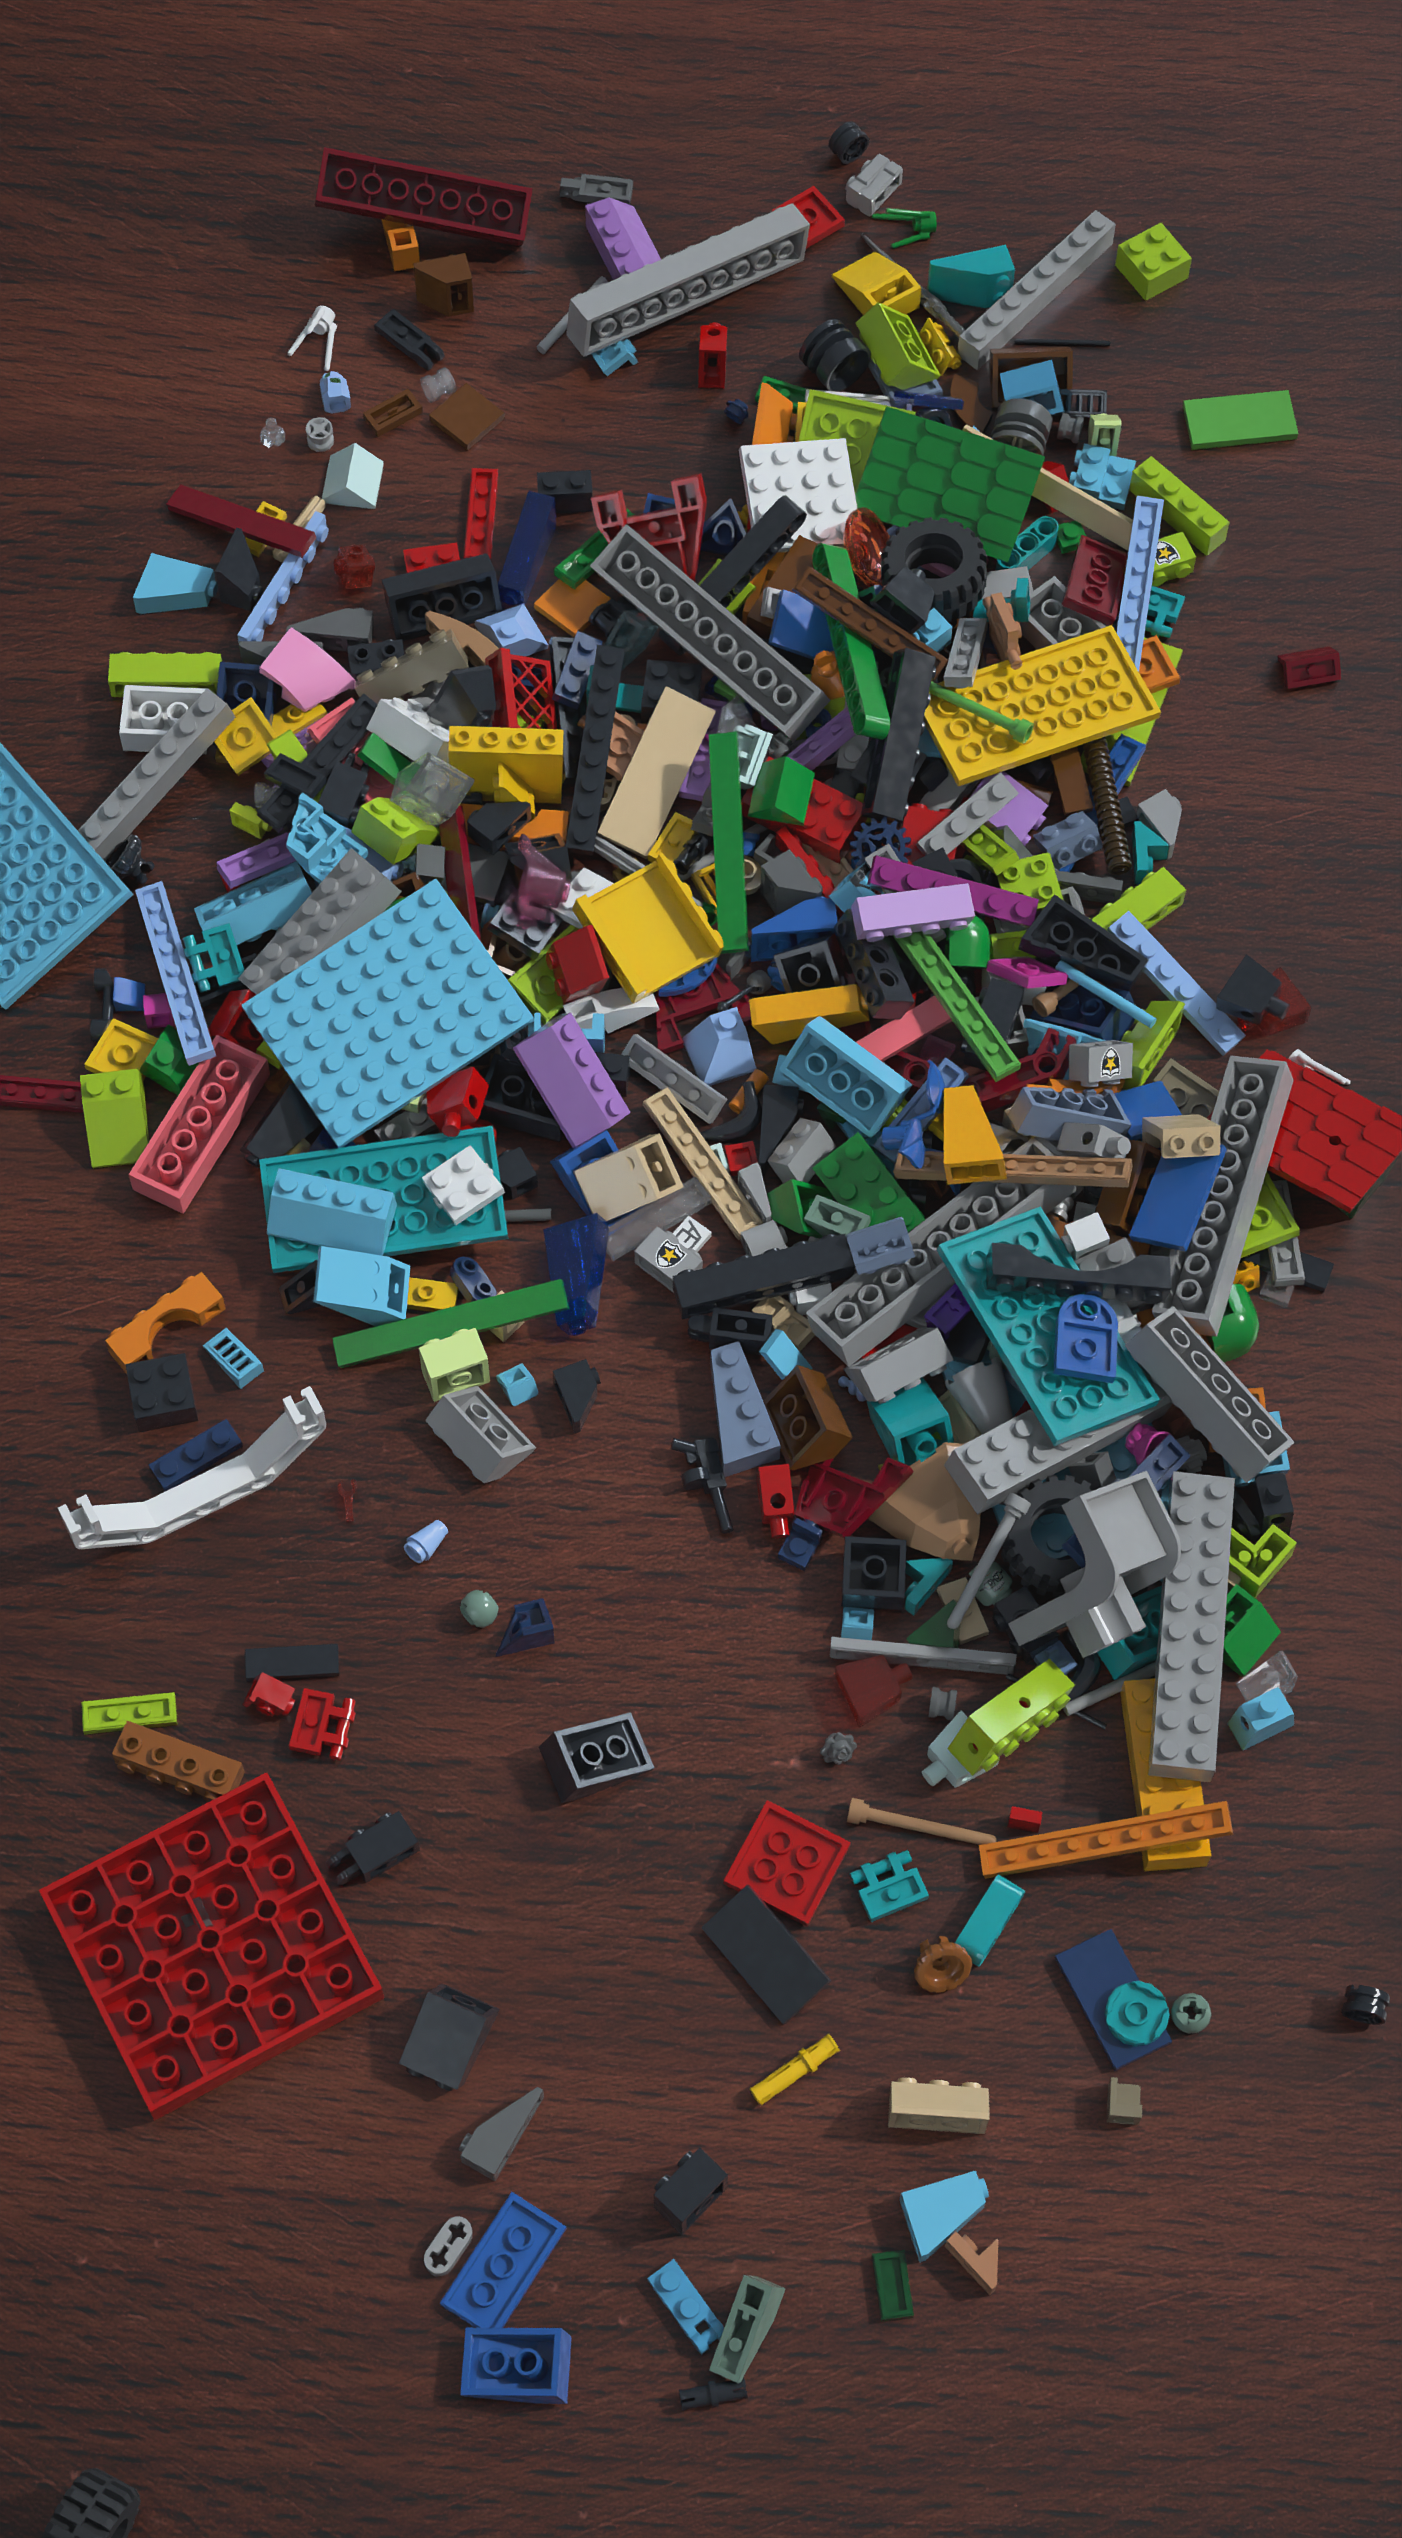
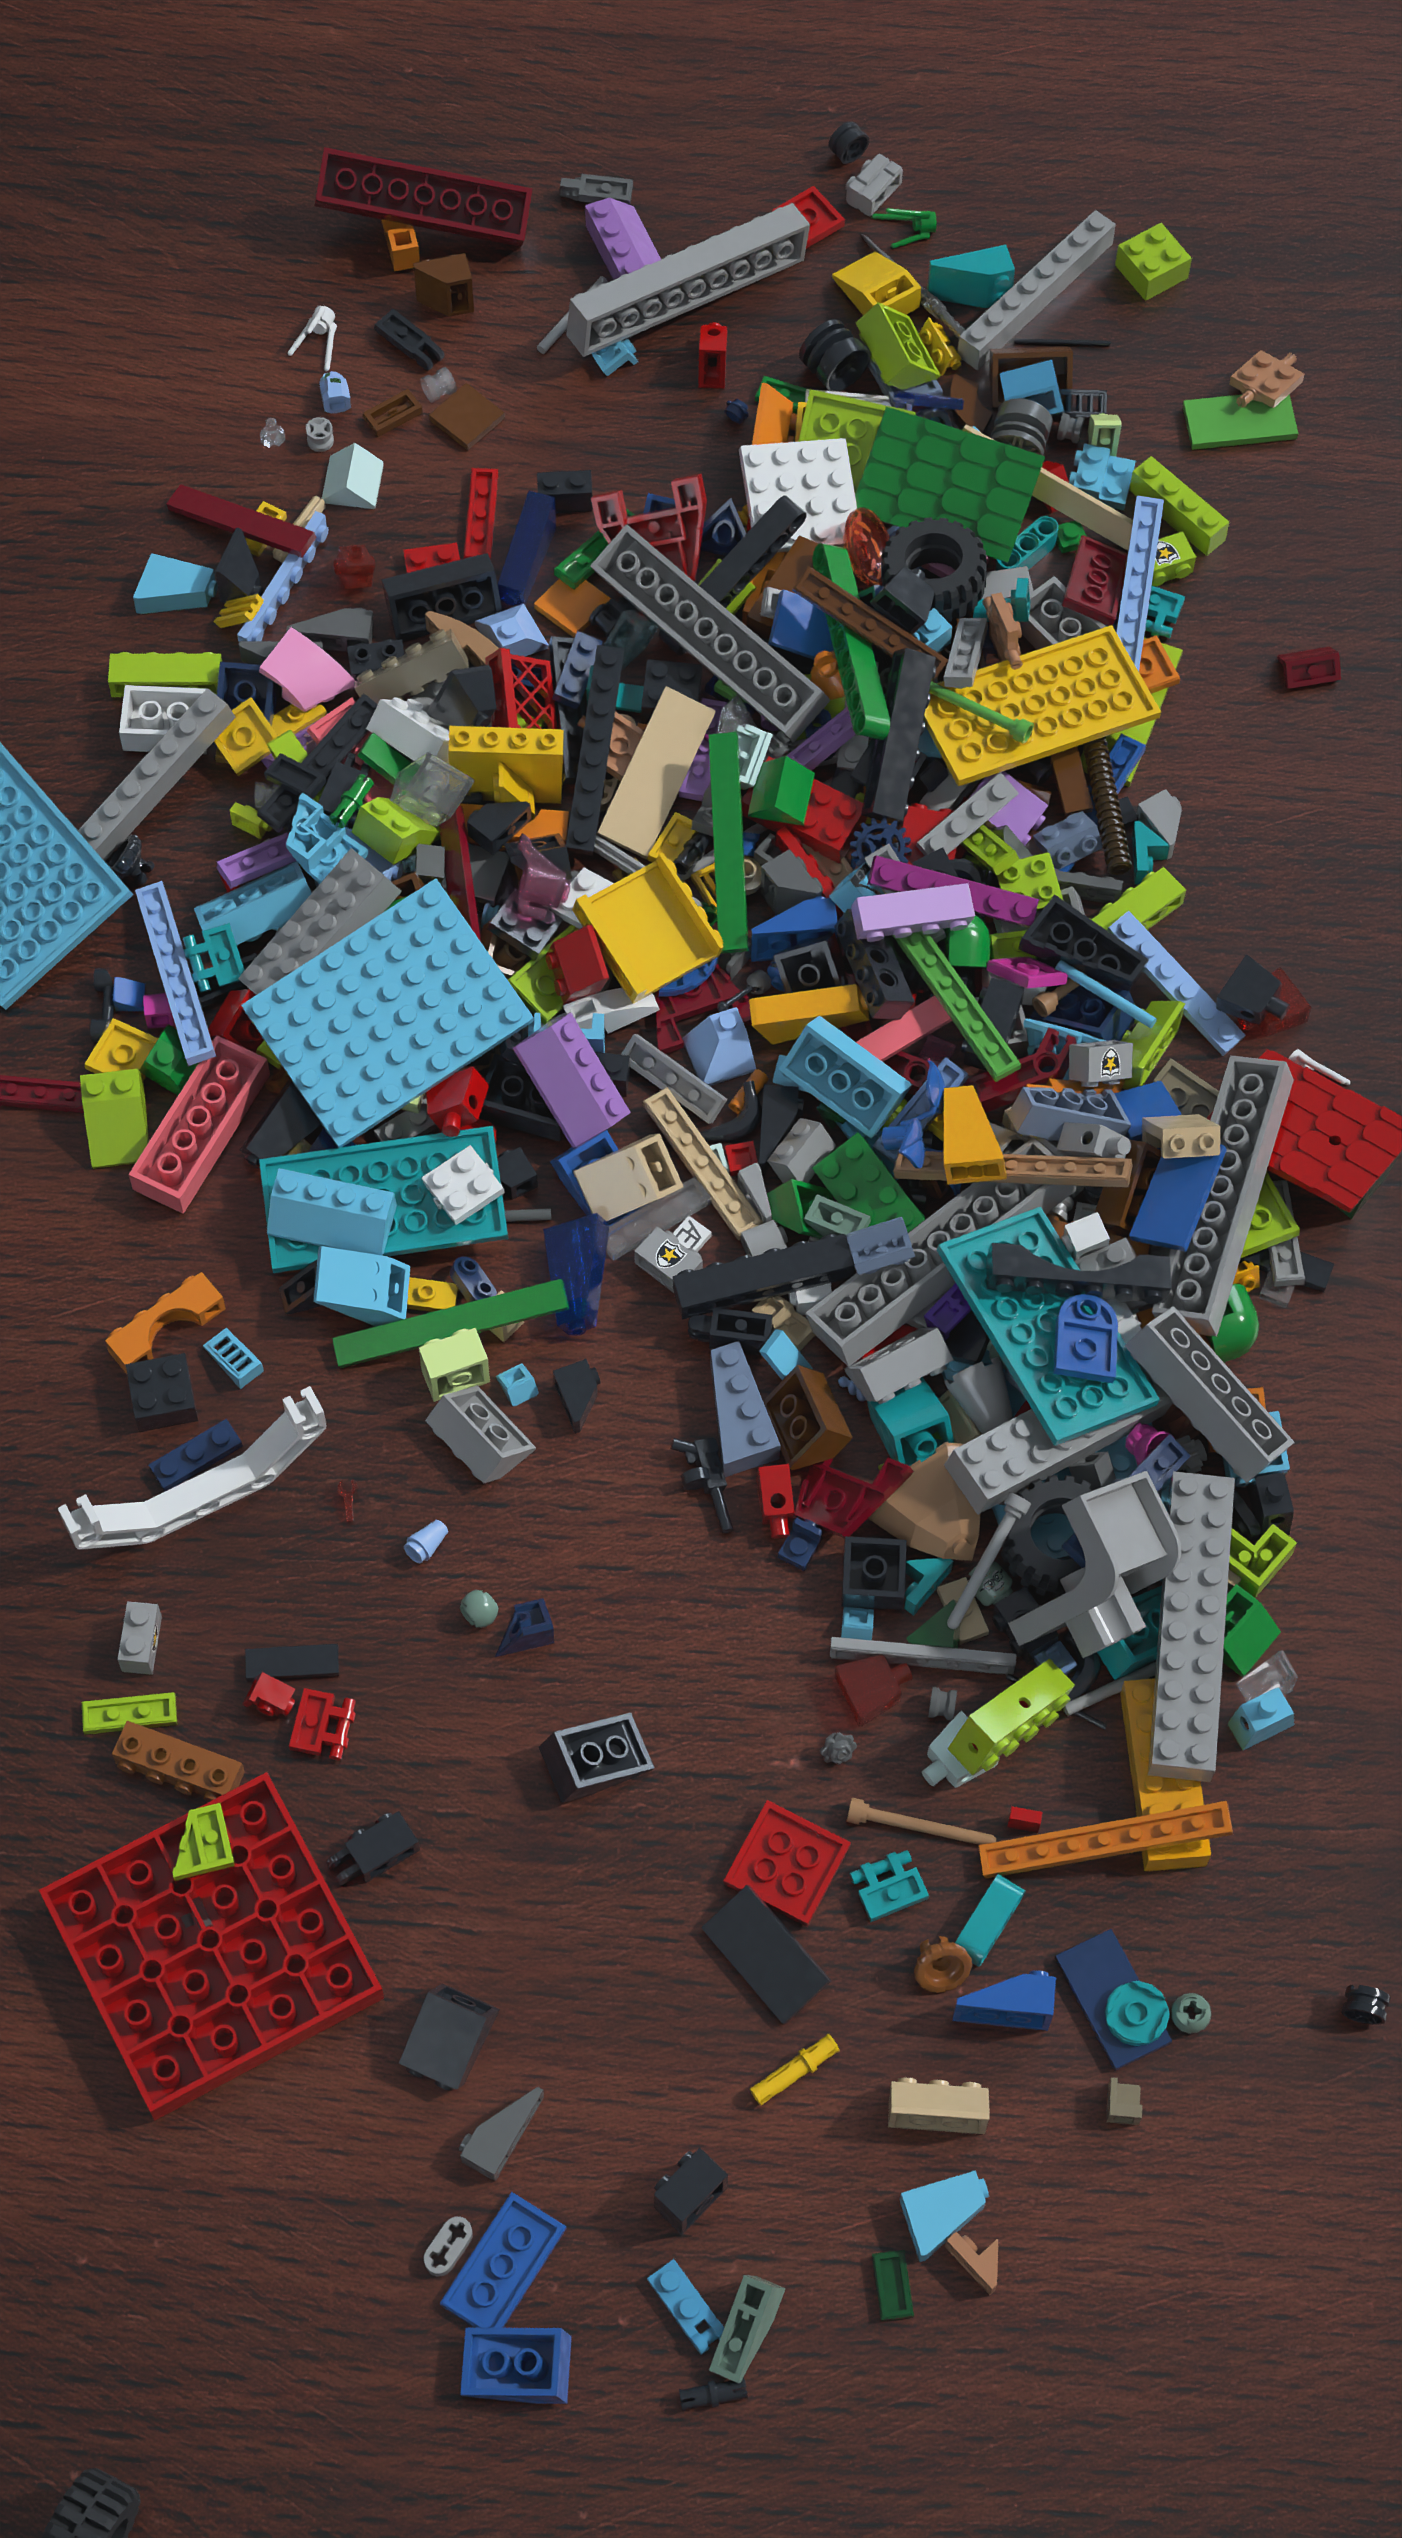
none -> light grey brick [118,1601,162,1675]
none -> lime wing [173,1803,235,1881]
none -> yellow tile [214,594,264,628]
none -> green pin [329,774,374,828]
none -> blue slope [952,1970,1056,2031]
none -> nougat plate [1229,350,1304,408]

